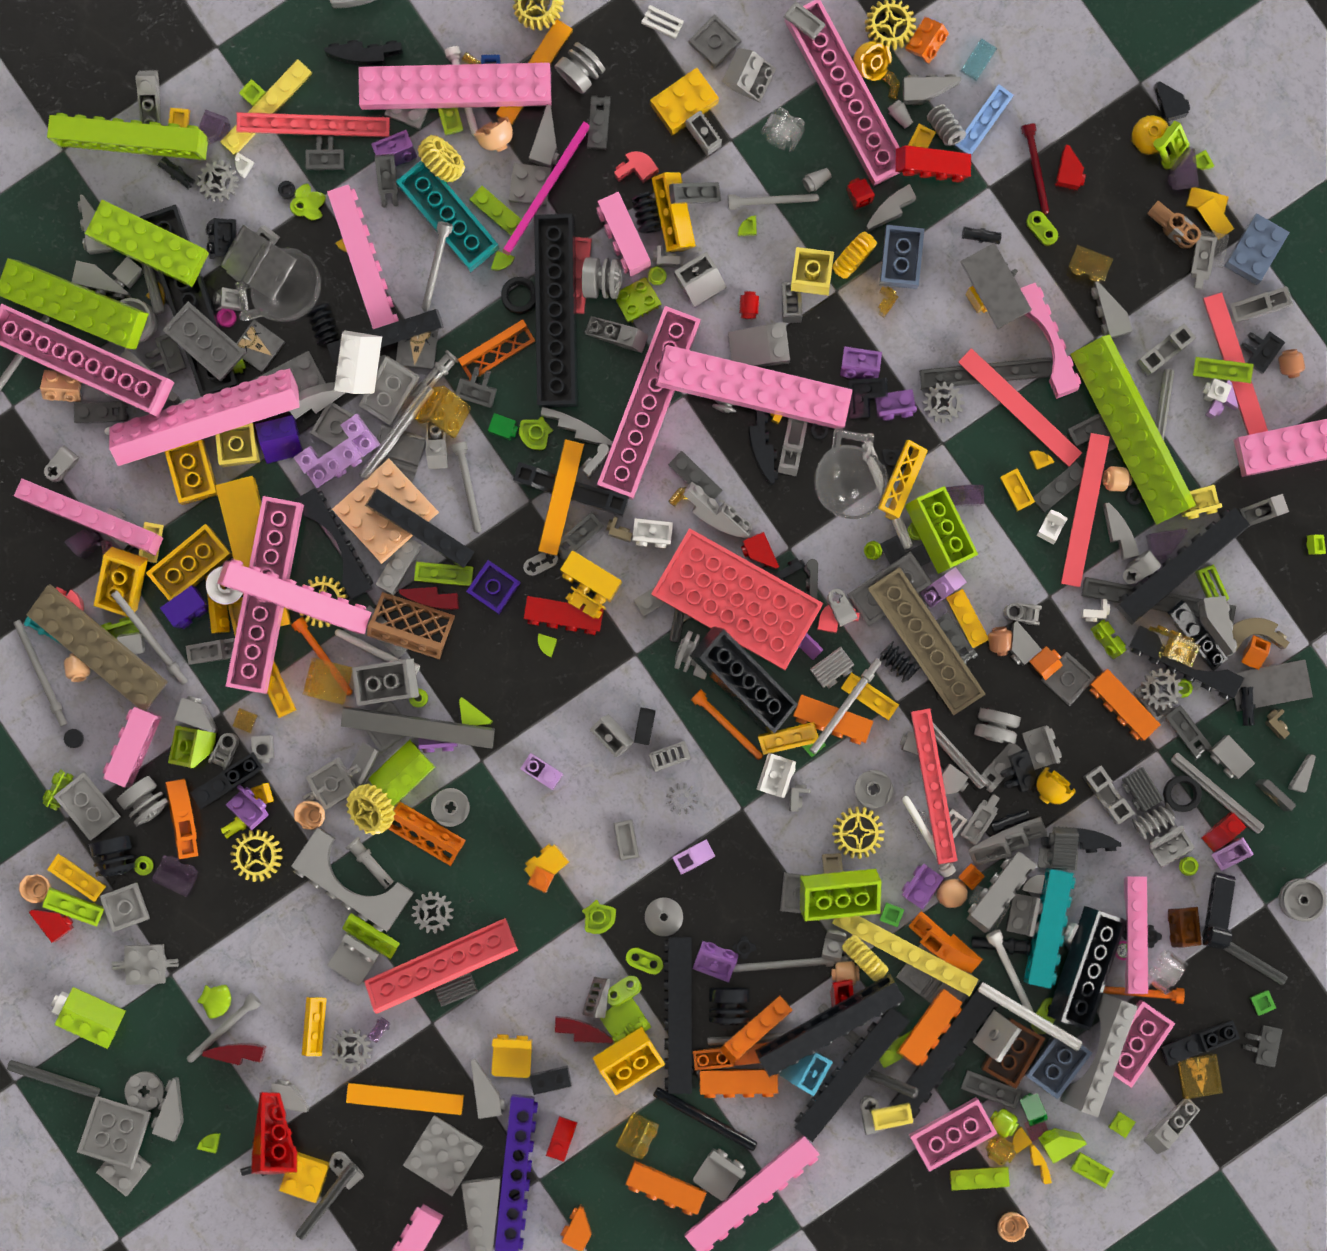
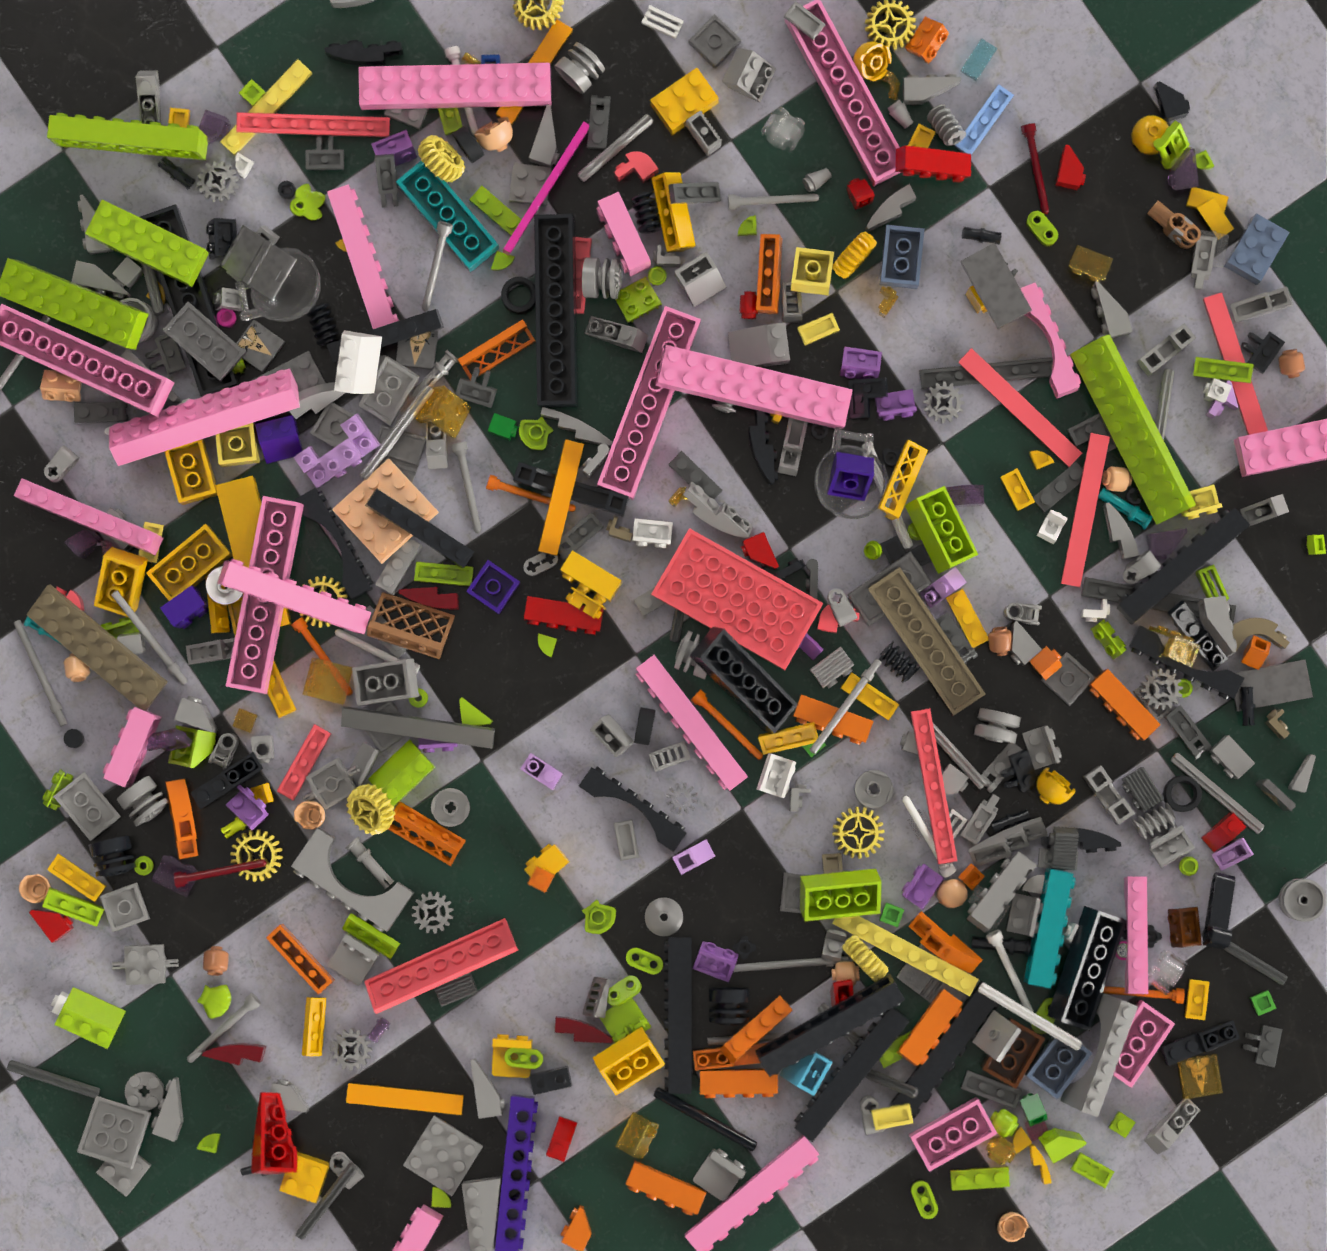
none -> clear purple bracket [146,728,193,752]
none -> dark red piece [174,859,267,888]
none -> nougat head [203,946,229,976]
none -> orange brick [266,924,335,995]
none -> coral tile [277,724,332,801]
none -> lime tile [432,1186,451,1208]
none -> black tyre [452,125,485,163]
none -> orange piece [486,474,576,512]
none -> lime plate [504,1048,543,1069]
none -> light grey axle [577,114,653,182]
none -> black arch [579,766,686,852]
none -> bright pink brick [635,655,748,791]
none -> orange brick [756,234,783,314]
none -> light yellow tile [797,313,840,346]
none -> dark purple slope [827,452,874,501]
none -> lime plate [911,1180,938,1219]
none -> teal pin [1098,487,1153,530]
none -> yellow plate [1185,979,1210,1020]

